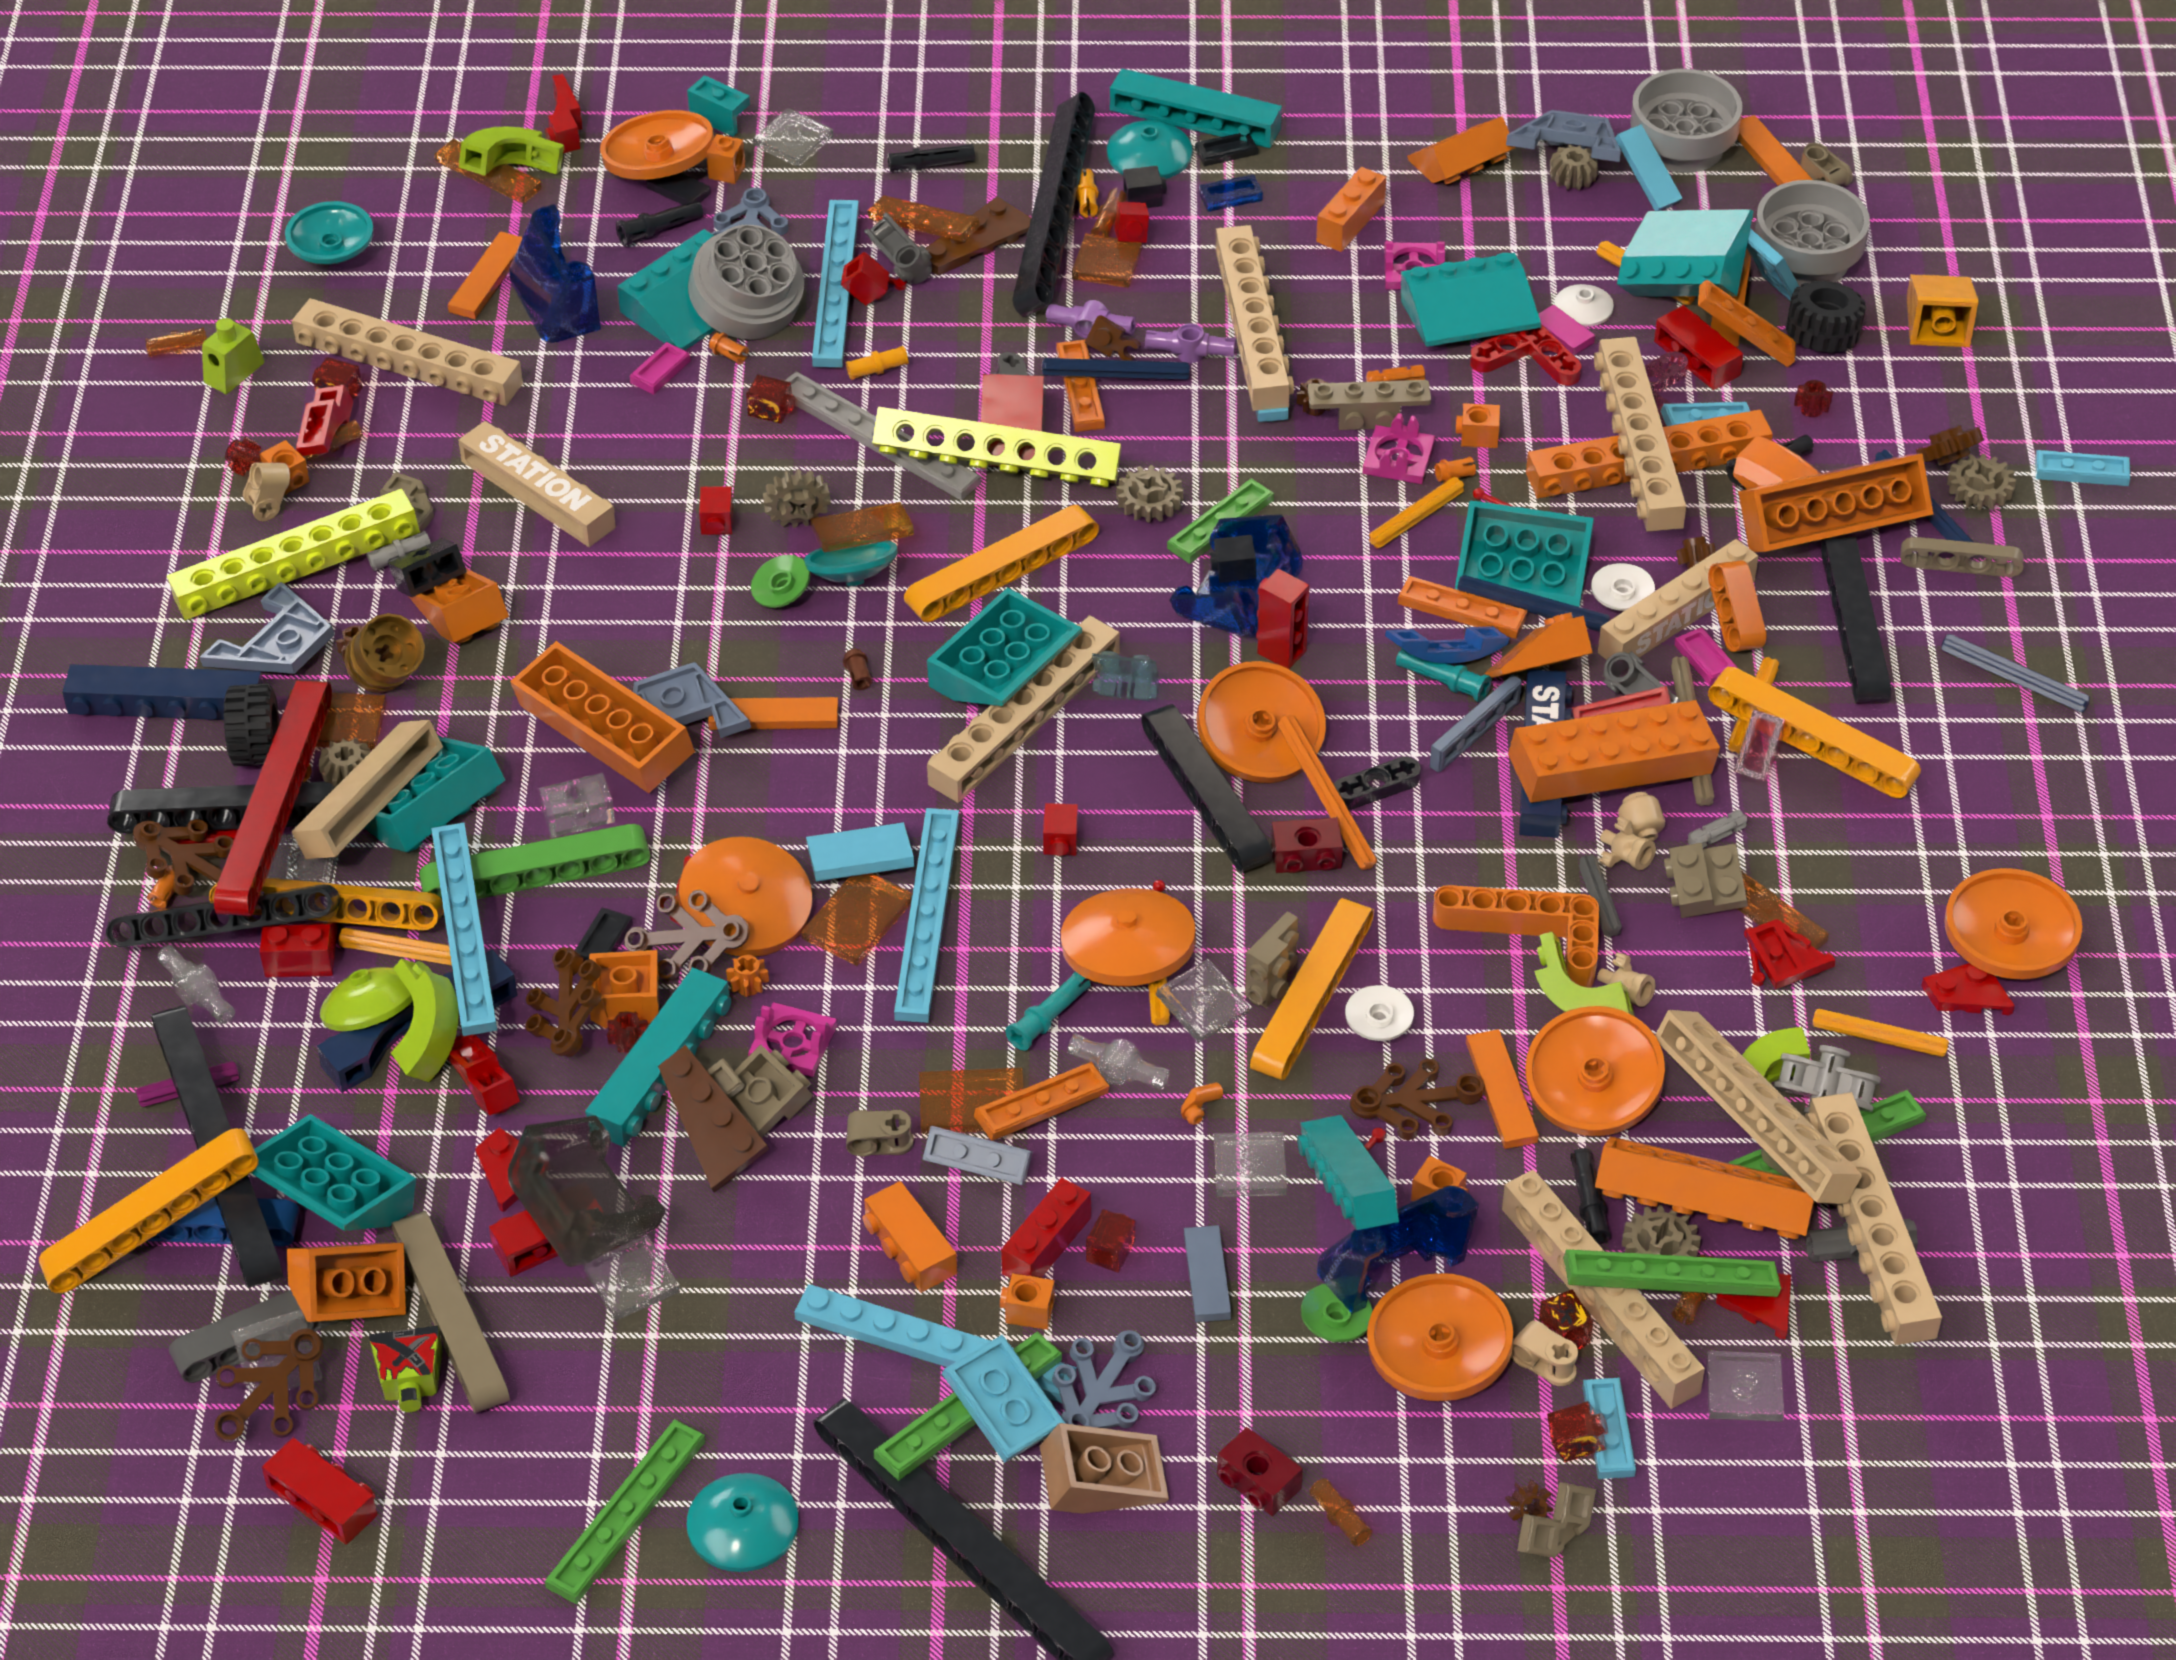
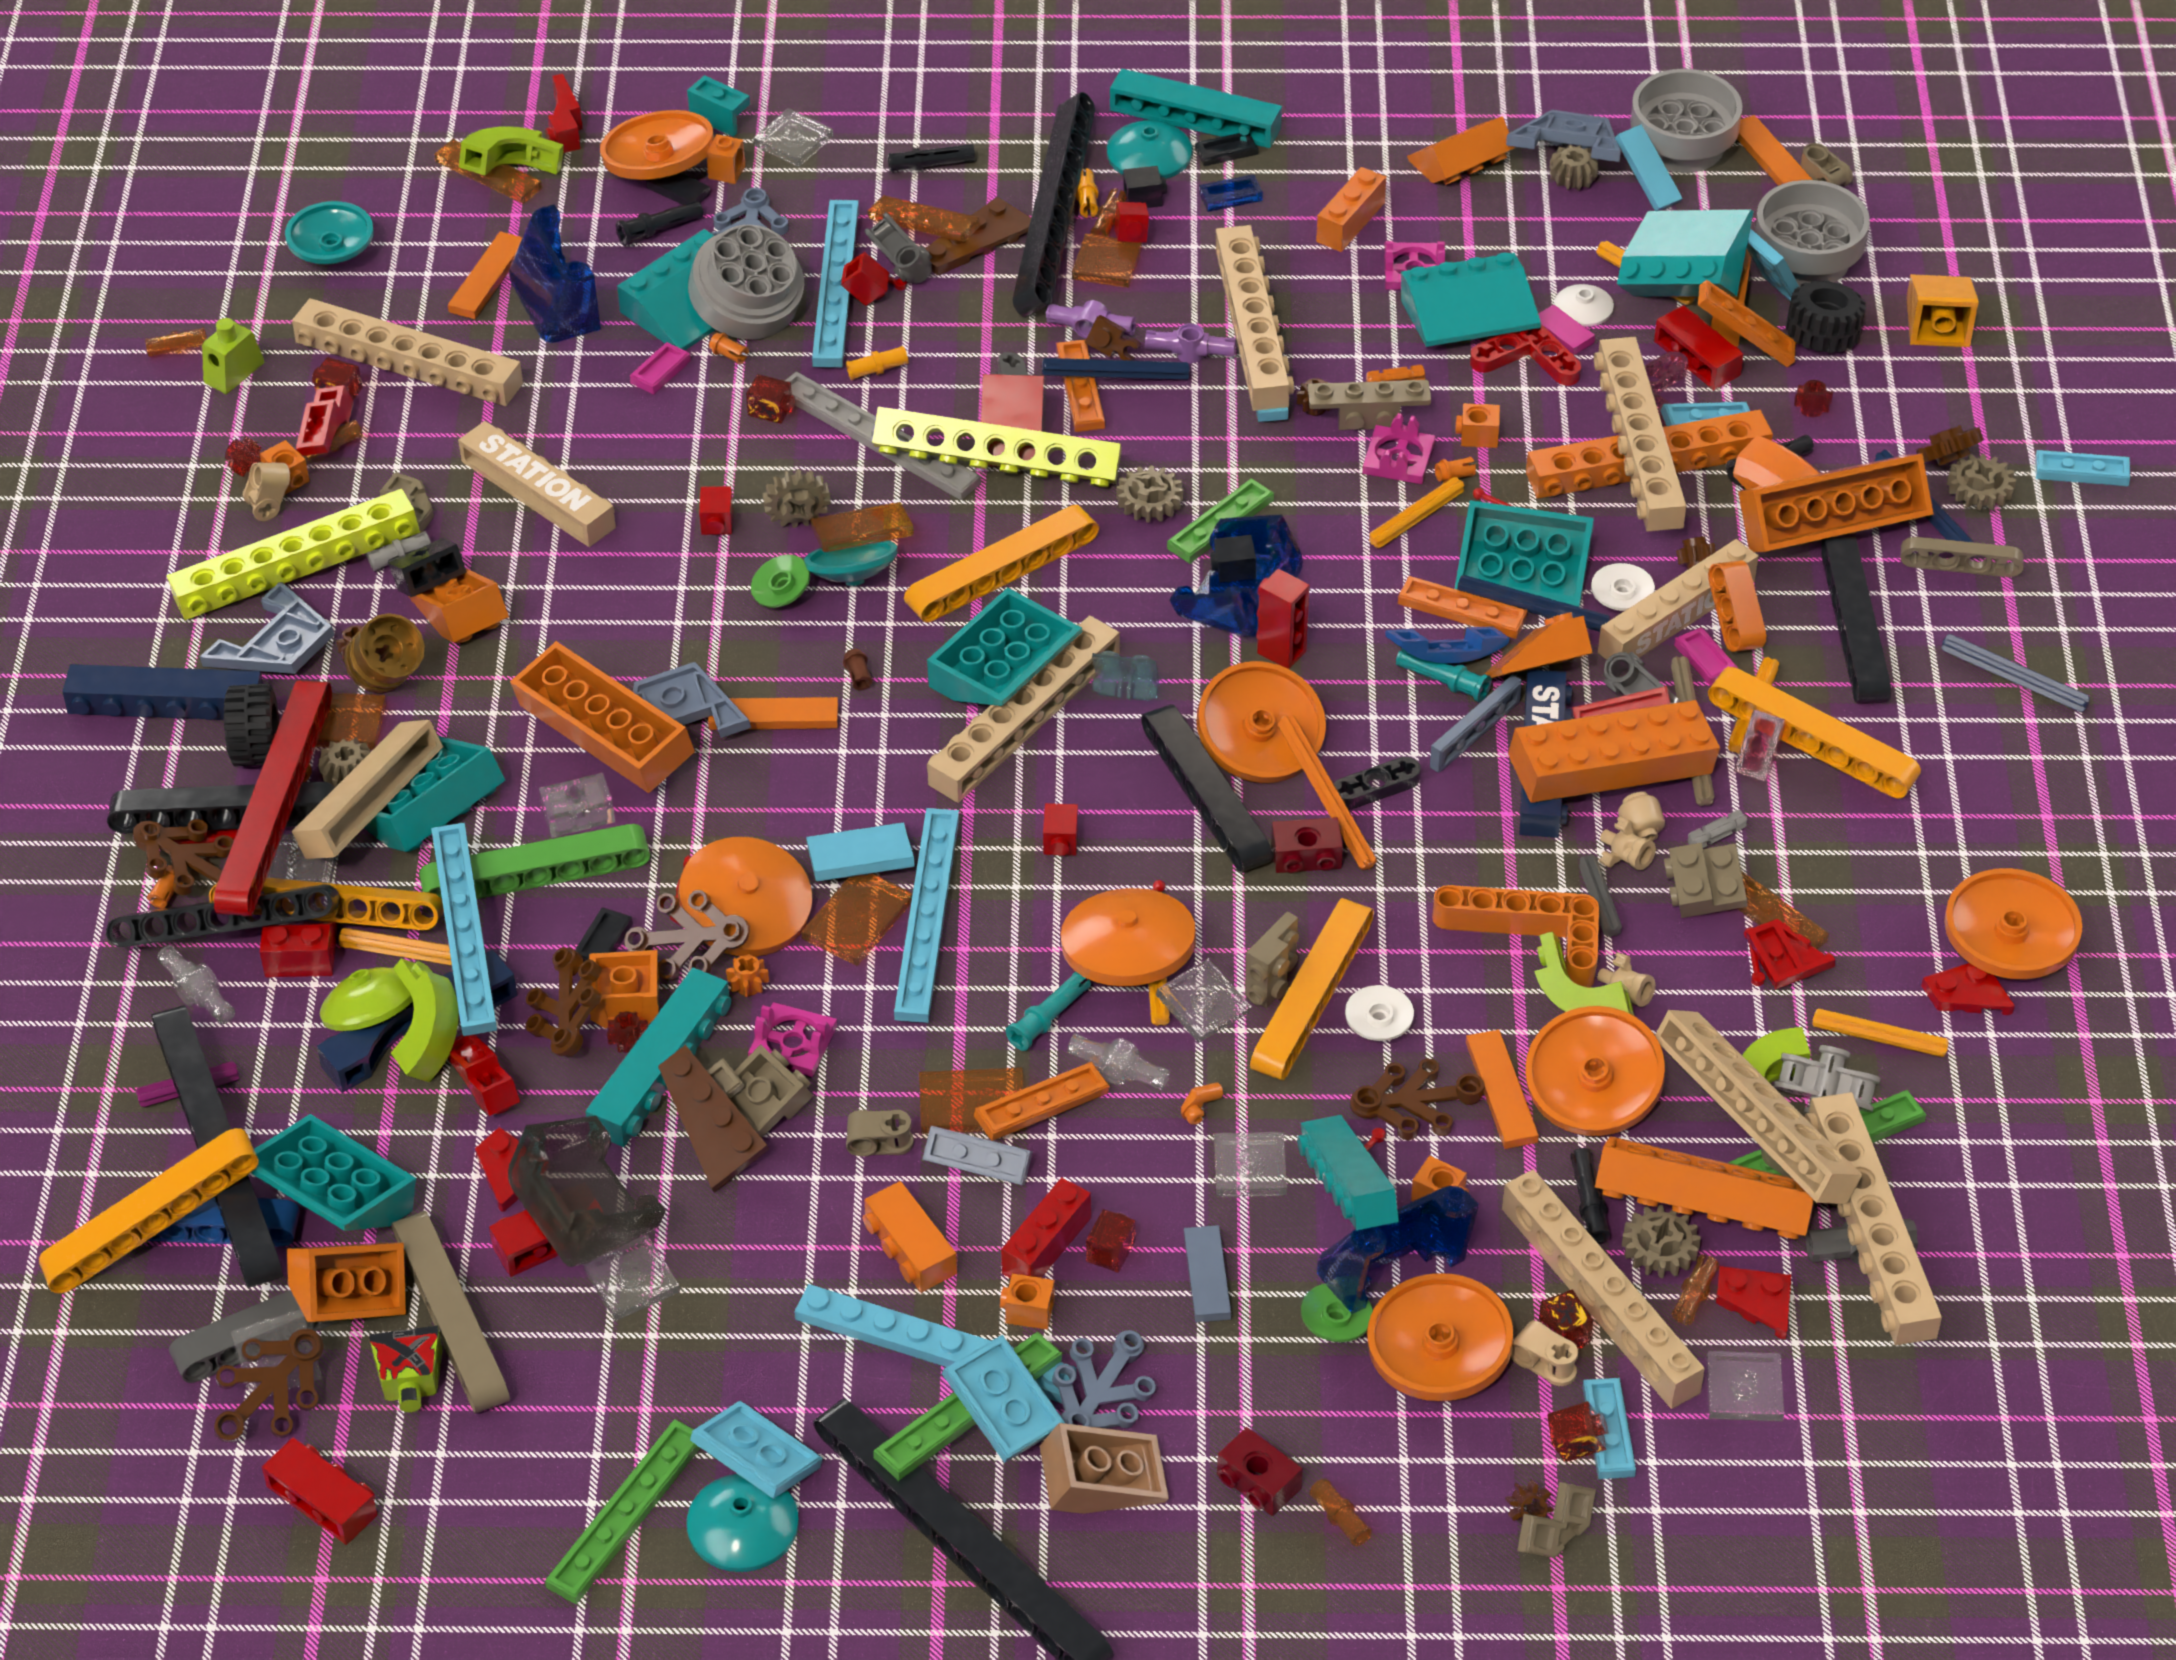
bright green tile [1563,1249,1781,1297] -> none
none -> medium azure tile [690,1401,823,1499]

